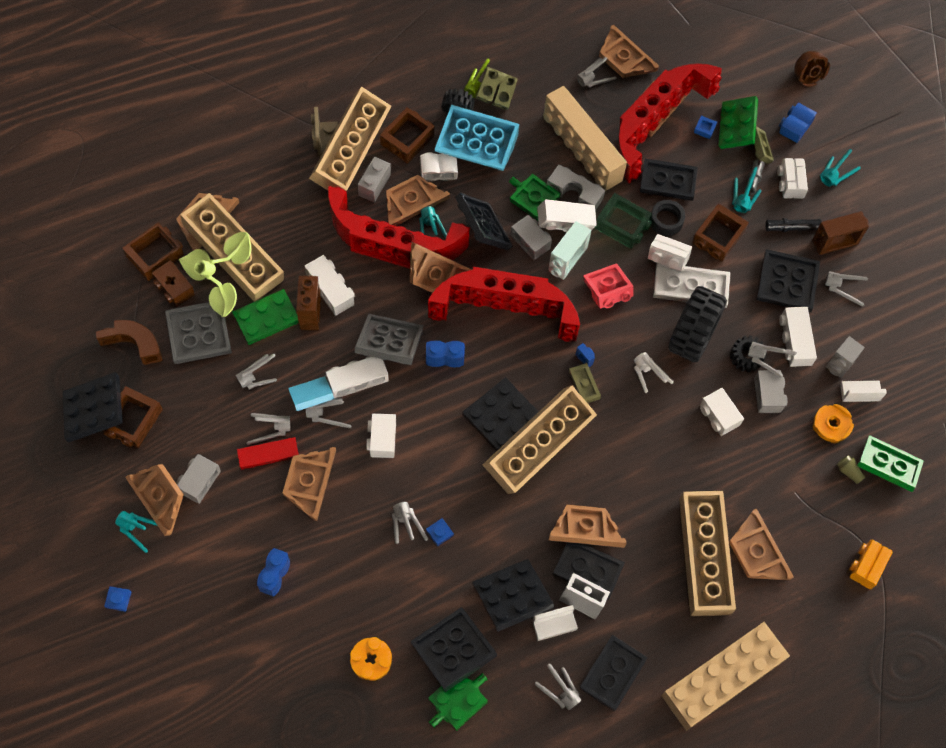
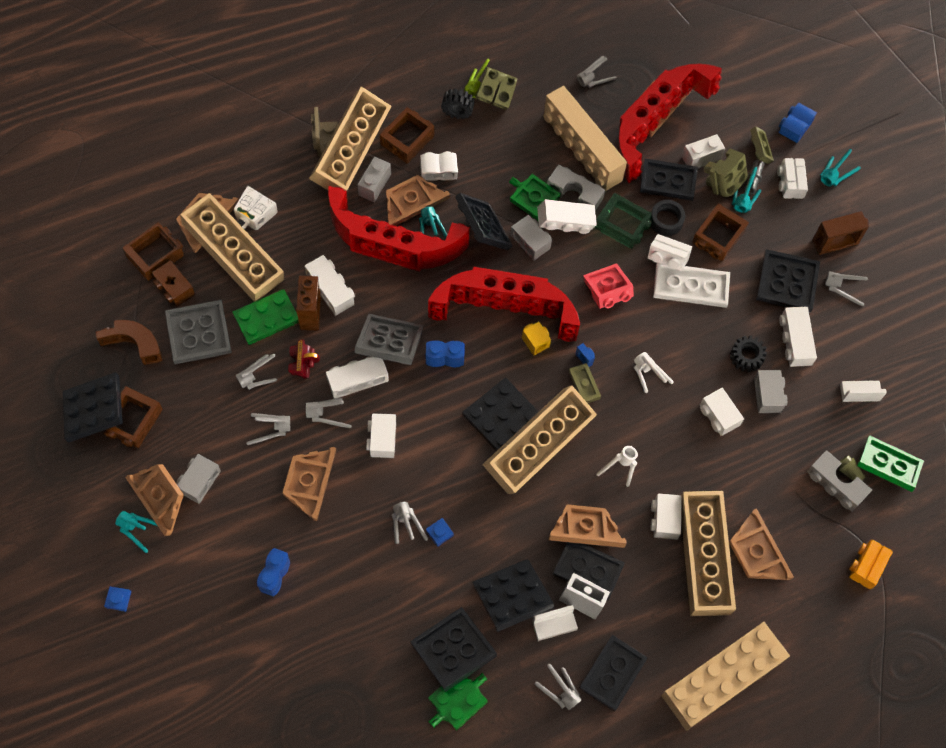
yellowish green plant [179,232,251,317] -> none
red tile [237,437,299,470] -> none
medium azure tile [288,376,334,411] -> none
light orange plate [350,637,392,681] -> none
medium nougat wing [410,242,472,293] -> none
medium azure slope [435,105,519,171] -> none
light aqua window [548,221,591,280] -> none
medium nougat wing [599,25,659,78] -> none
black tyre [668,286,727,362] -> none
blue plate [694,116,717,139] -> none
green plate [719,96,758,149] -> none
light grey plant [748,342,797,378] -> none
black pin [765,218,822,232] -> none
reddish brown cylinder [794,51,830,87] -> none
light orange plate [813,404,854,444] -> none
light grey brick [826,336,865,378] -> none
none -> white torso [234,186,278,230]
none -> dark red hips [288,339,320,379]
none -> yellow brick [522,322,551,356]
none -> white plant [596,446,638,487]
none -> white brick [651,494,682,540]
none -> white brick [682,134,725,168]
none -> olive hips [704,148,748,197]
none -> light grey arch [807,450,872,512]

